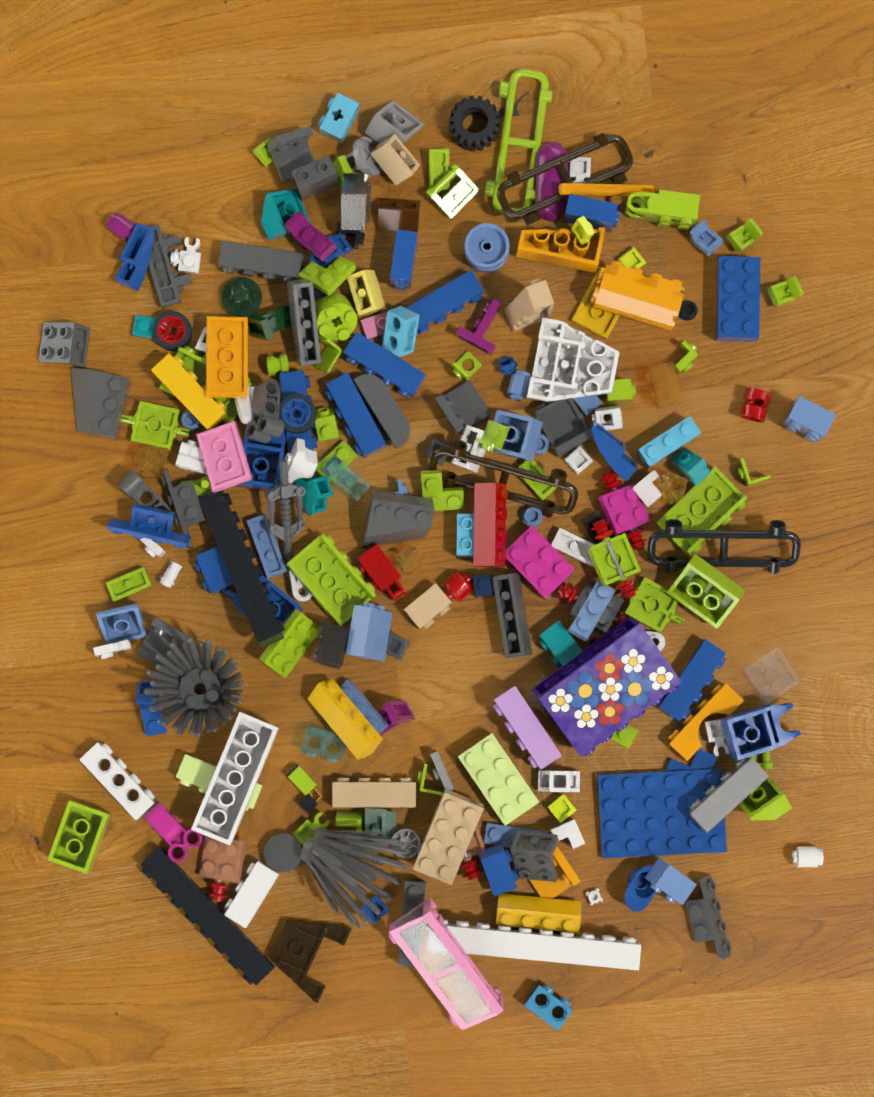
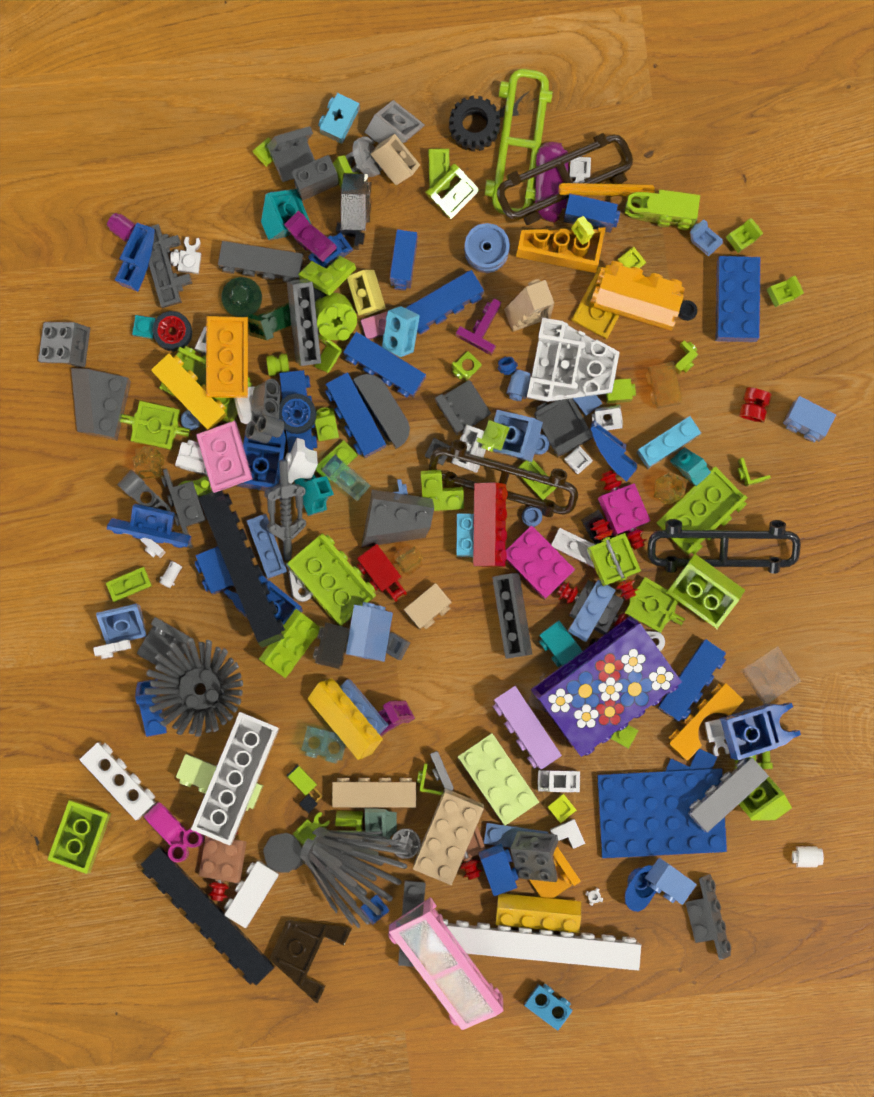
reddish brown panel [378,198,420,232] -> none
red head [443,572,474,602] -> none
dark blue brick [473,574,495,598] -> none
white panel [632,470,662,507] -> none

